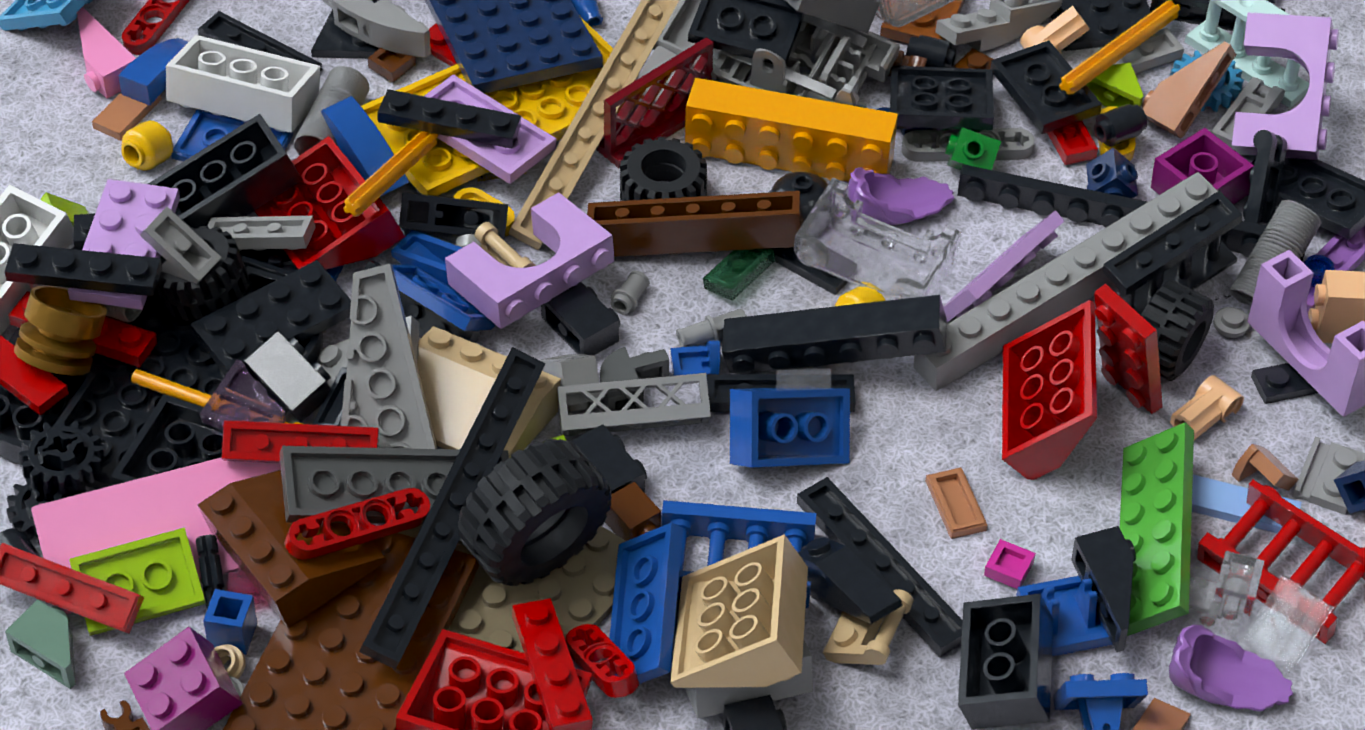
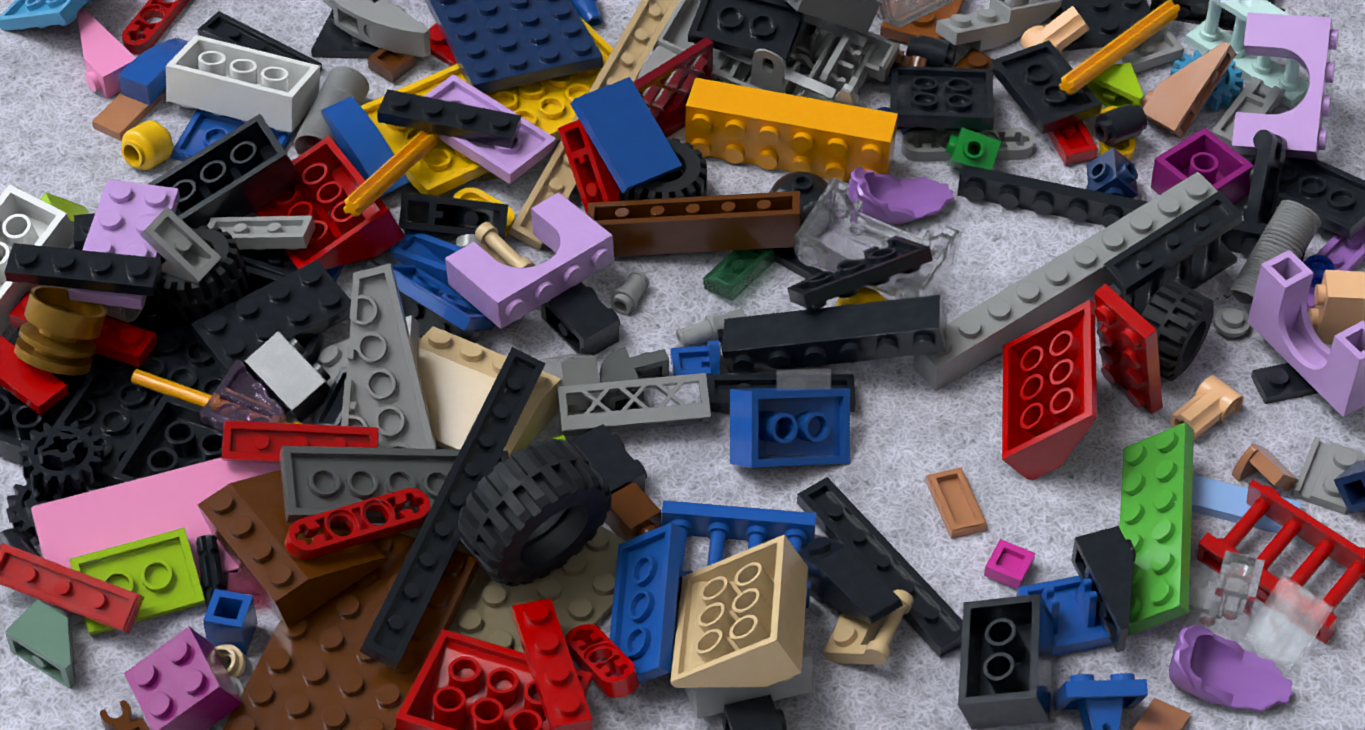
lavender plate [943,210,1064,322] -> none
none -> red slope [558,119,620,214]
none -> blue tile [570,77,682,193]
none -> black wing [787,235,933,310]

